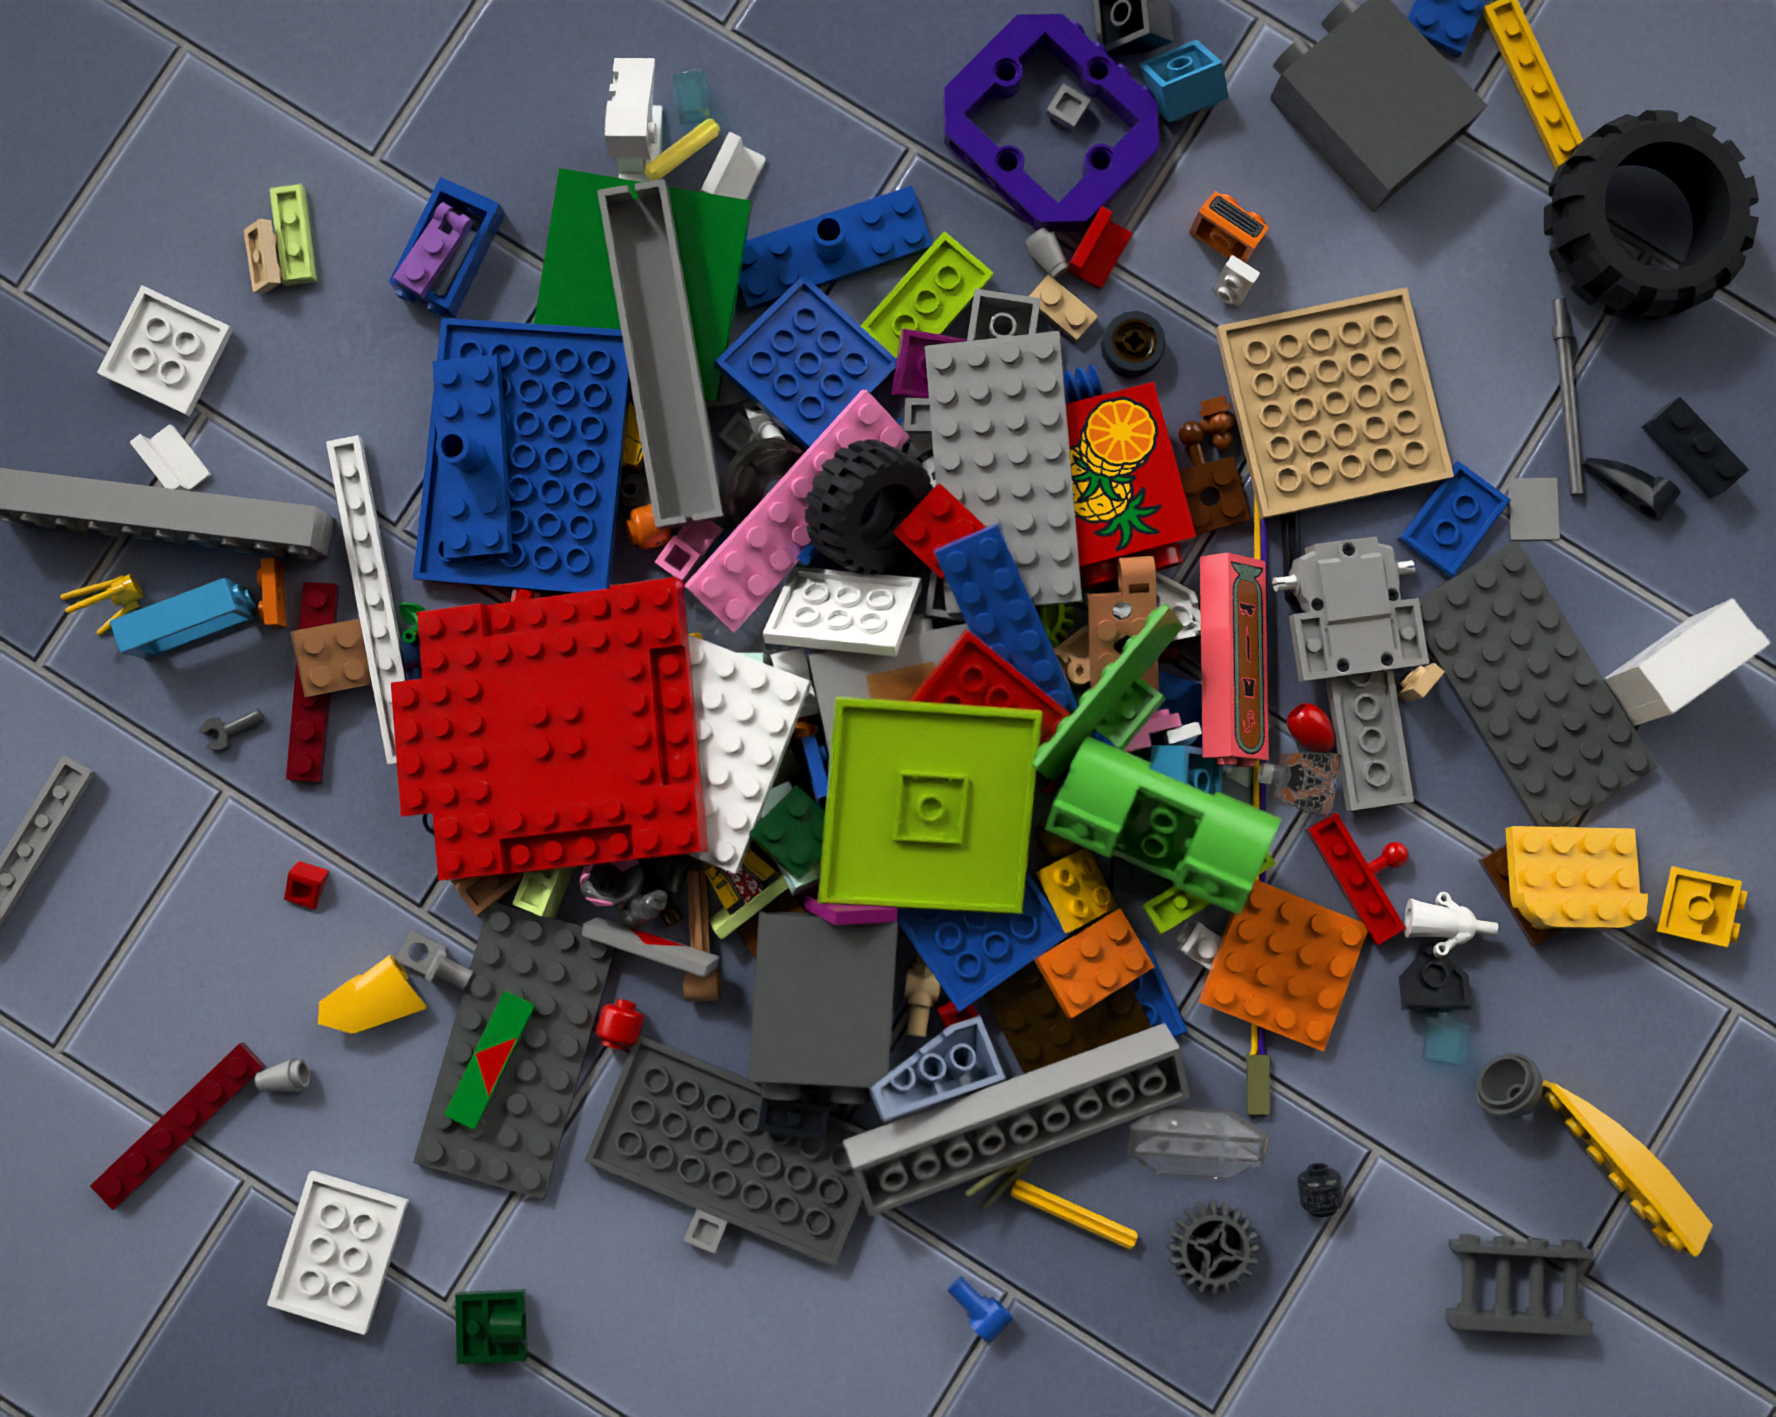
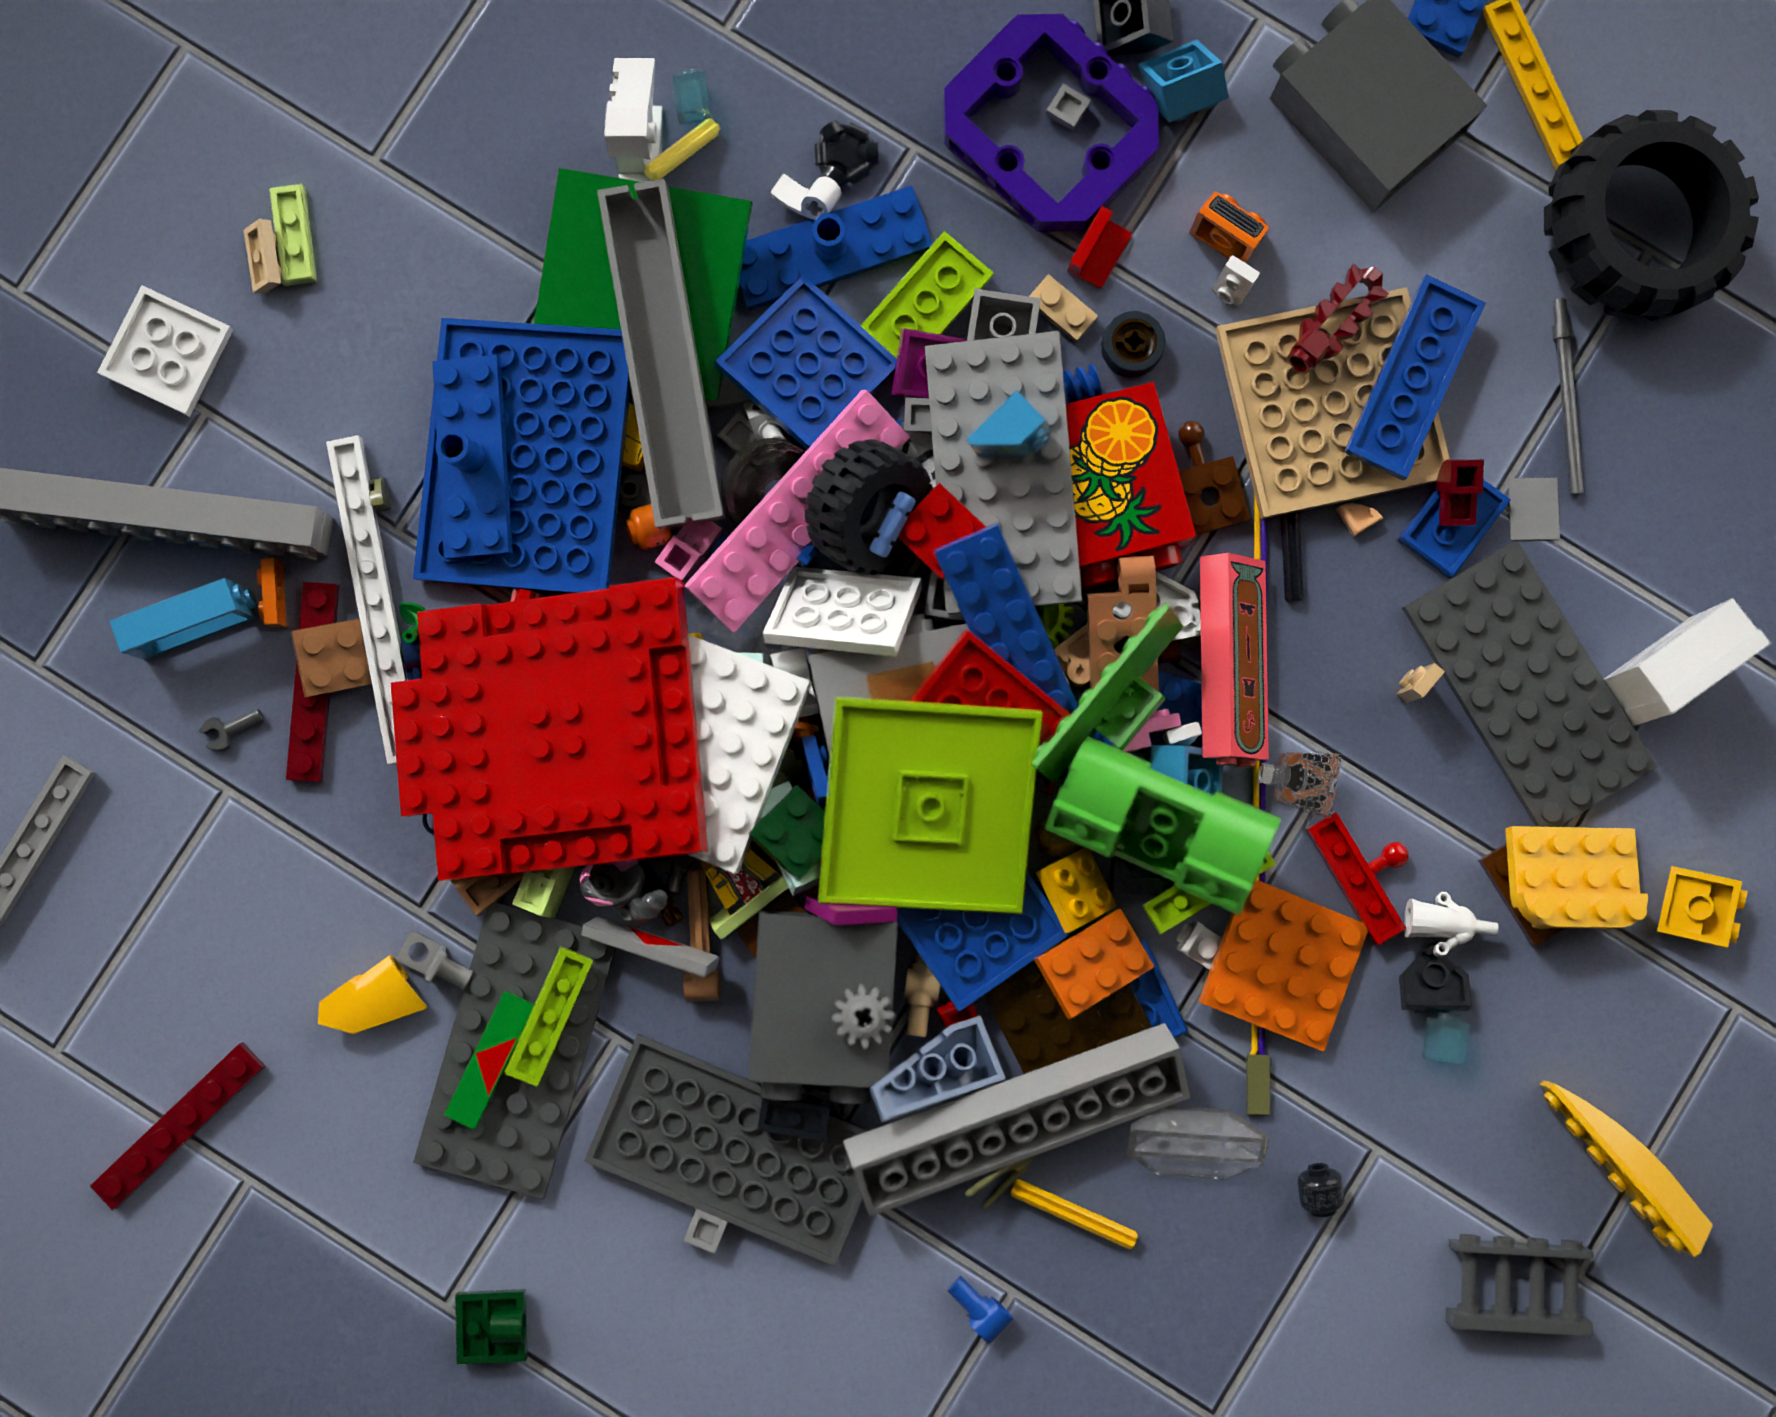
yellow plant [60,574,144,636] -> none
white panel [130,425,211,491] -> none
light grey cone [255,1058,310,1092] -> none
white plate [267,1171,409,1335] -> none
red slope [284,861,329,910] -> none
blue piece [389,177,505,318] -> none
medium lavender plate [393,202,473,298] -> none
red head [596,998,645,1051] -> none
white panel [701,132,766,200] -> none
light grey cone [1025,228,1070,279] -> none
dark grey gear [1166,1200,1260,1295] -> none
dark orange piece [1199,395,1236,450] -> none
white sticker [1226,765,1253,787] -> none
light grey piece [1272,536,1429,811] -> none
red animal [1287,703,1336,754] -> none
dark grey piece [1475,1053,1543,1119] -> none
black piece [1582,458,1681,521] -> none
black brick [1642,397,1749,499] -> none
none -> olive tile [369,477,391,512]
none -> lime plate [505,946,593,1087]
none -> white panel [771,174,841,220]
none -> black piece [815,120,879,187]
none -> light grey gear [832,984,895,1048]
none -> medium blue axle [869,492,916,558]
none -> dark azure slope [966,390,1051,456]
none -> dark red sword [1287,264,1389,374]
none -> light nougat tile [1336,503,1383,537]
none -> blue plate [1344,274,1486,481]
none -> dark red brick [1436,459,1484,526]

